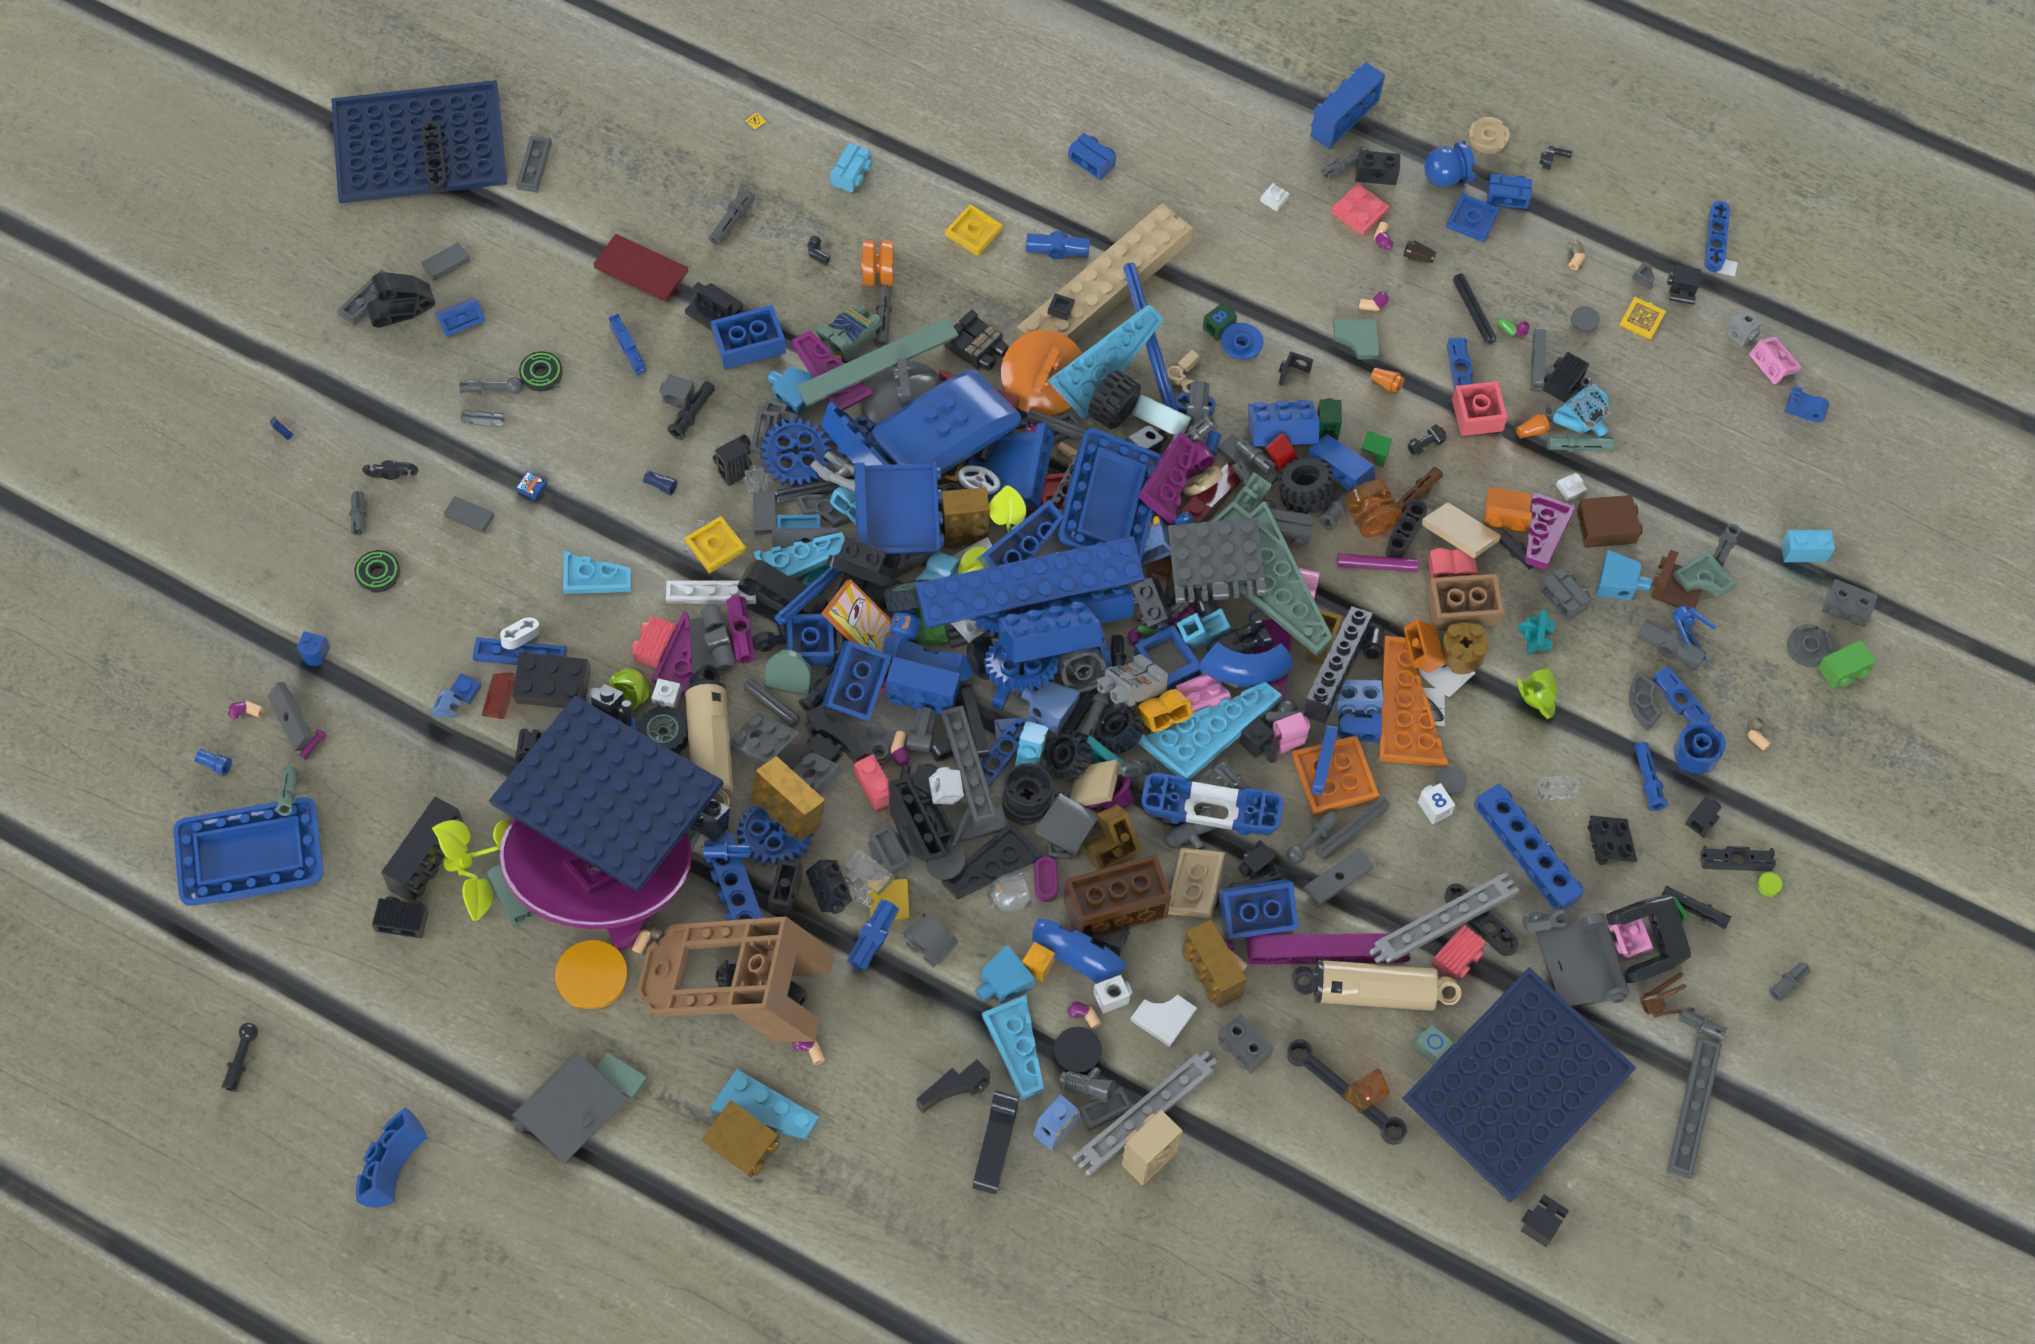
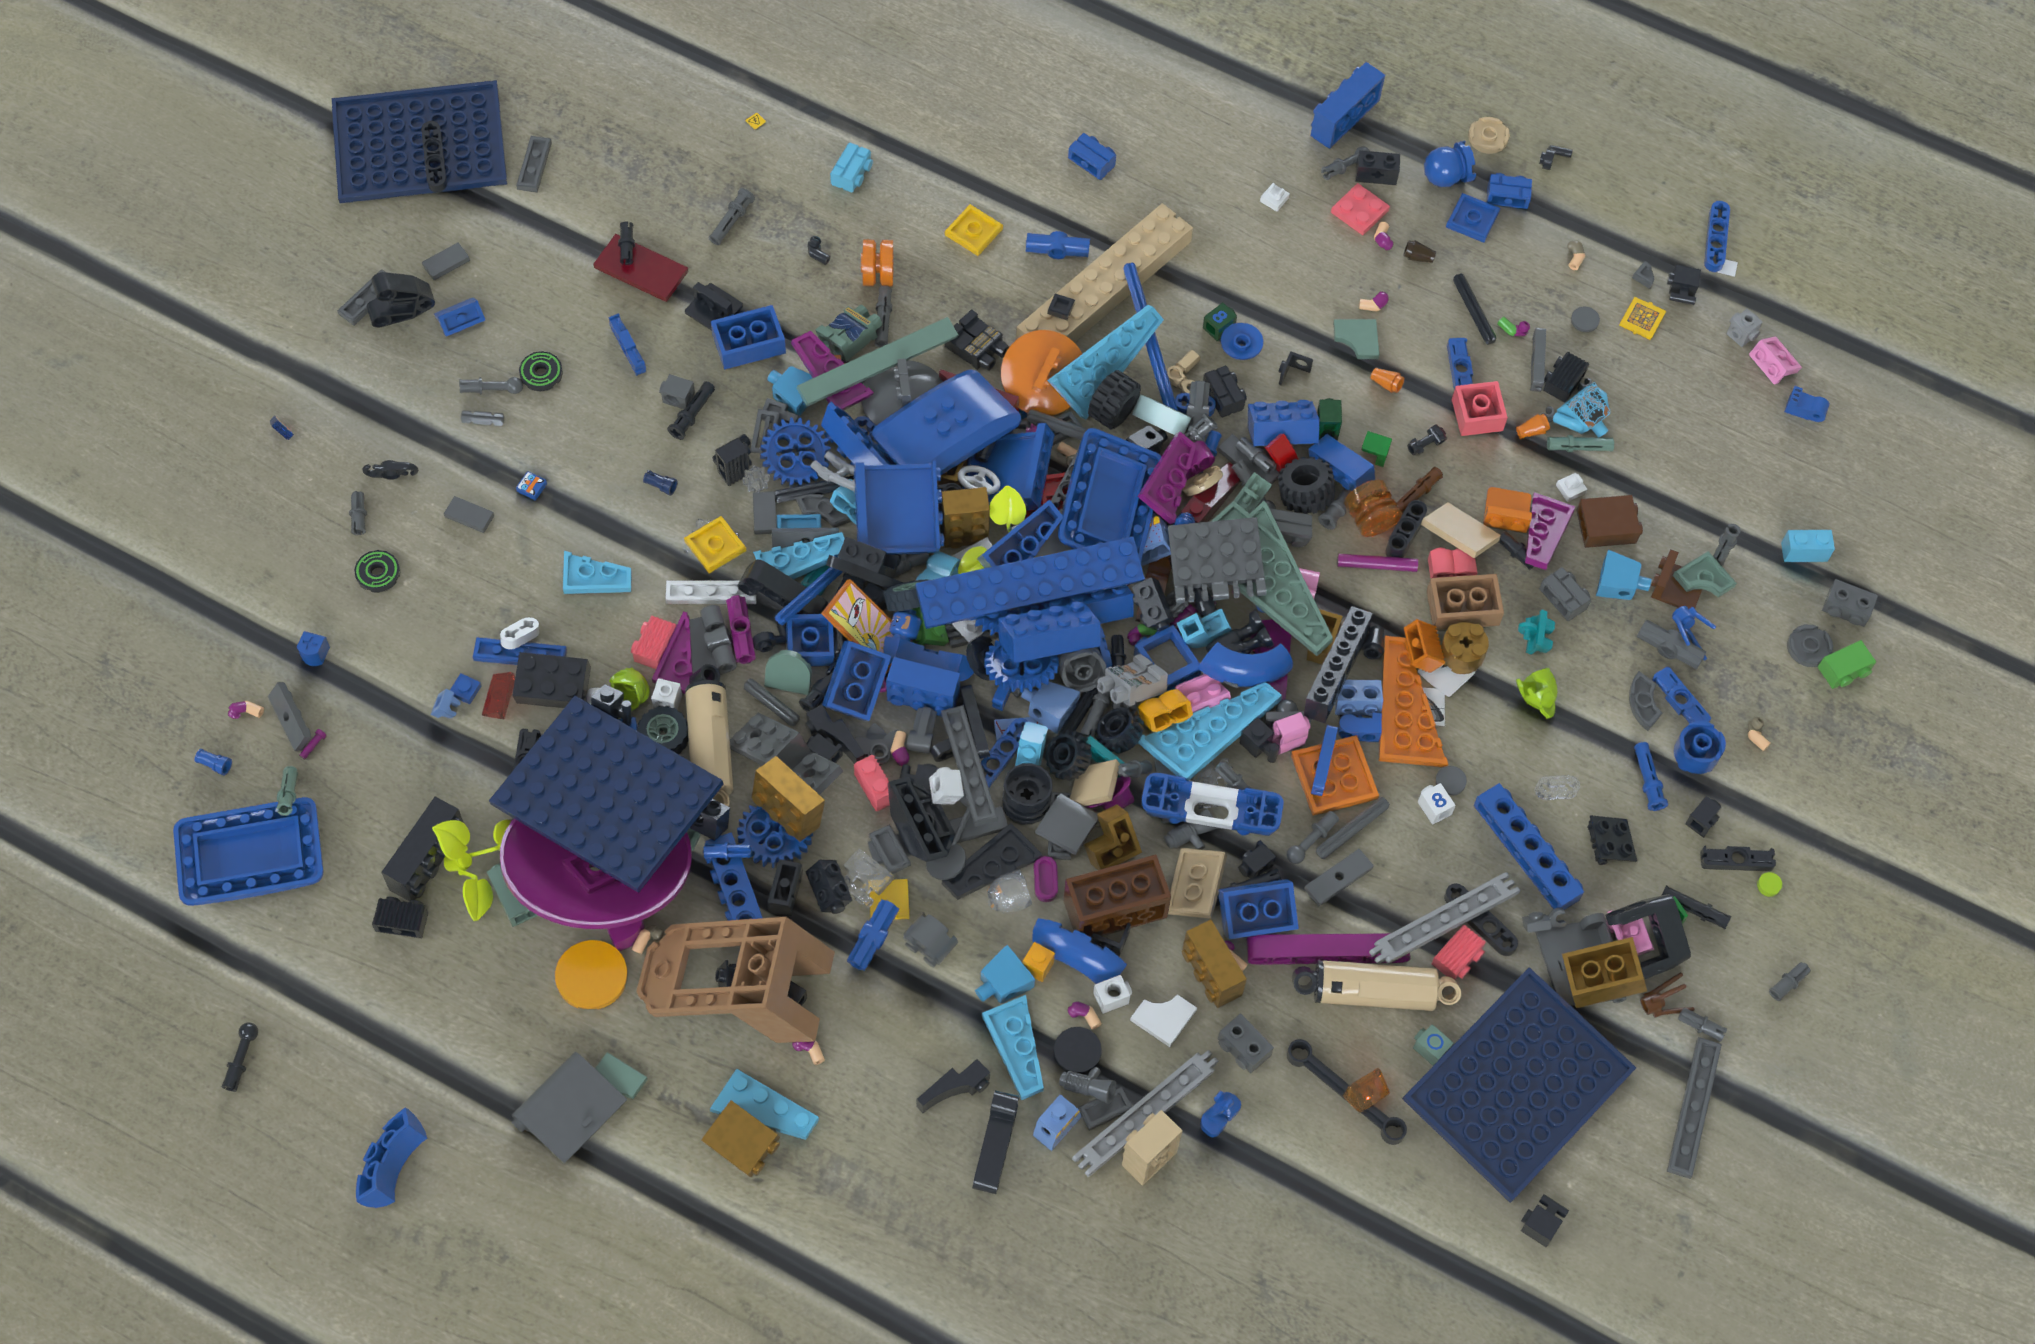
none -> black pin [618,221,635,265]
none -> blue piece [1200,1090,1241,1137]
none -> black brick [1203,365,1247,418]
none -> pearl gold brick [1562,937,1647,1008]

